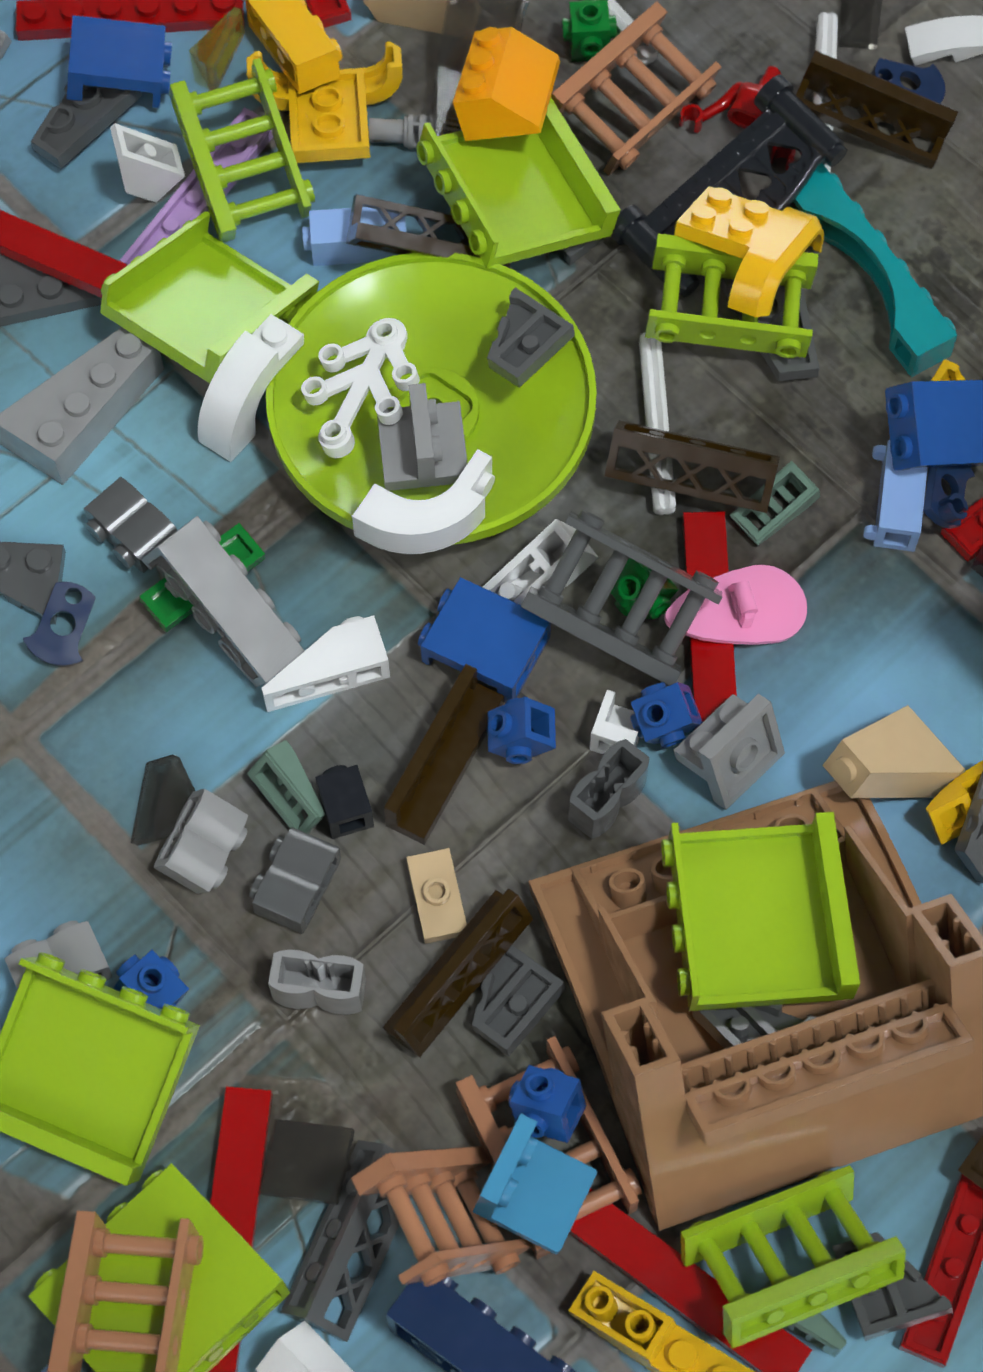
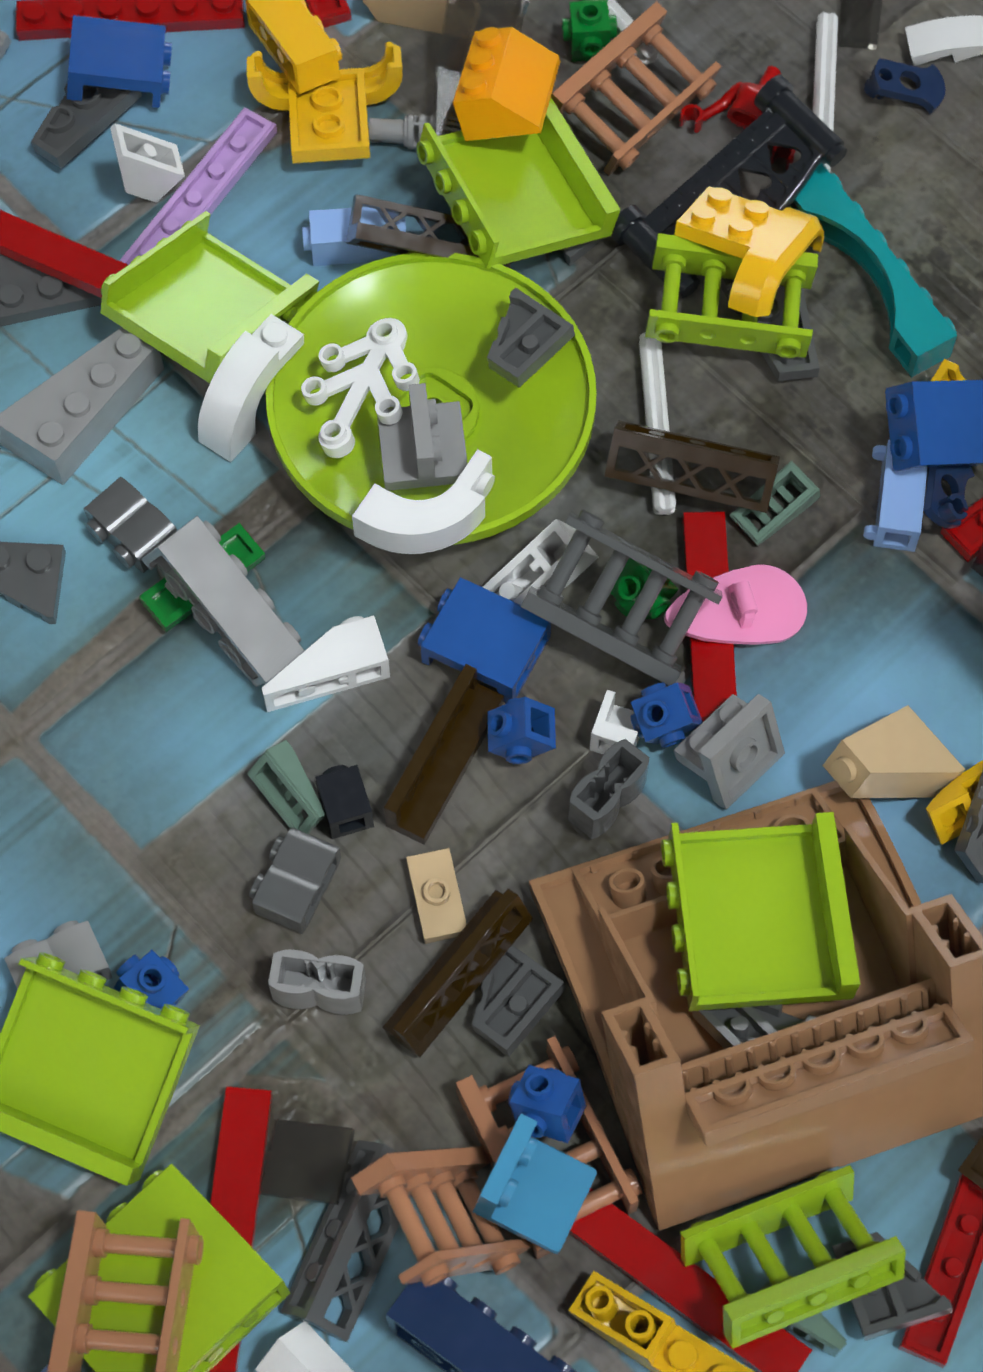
dark blue piece [23,582,96,667] -> none
clear smoke slope [131,754,195,846] -> none
light grey brick [154,789,248,894] -> none
lime fence [169,58,315,243] -> none
clear yellow slope [189,7,245,90] -> none
dark brown fence [796,50,958,169] -> none

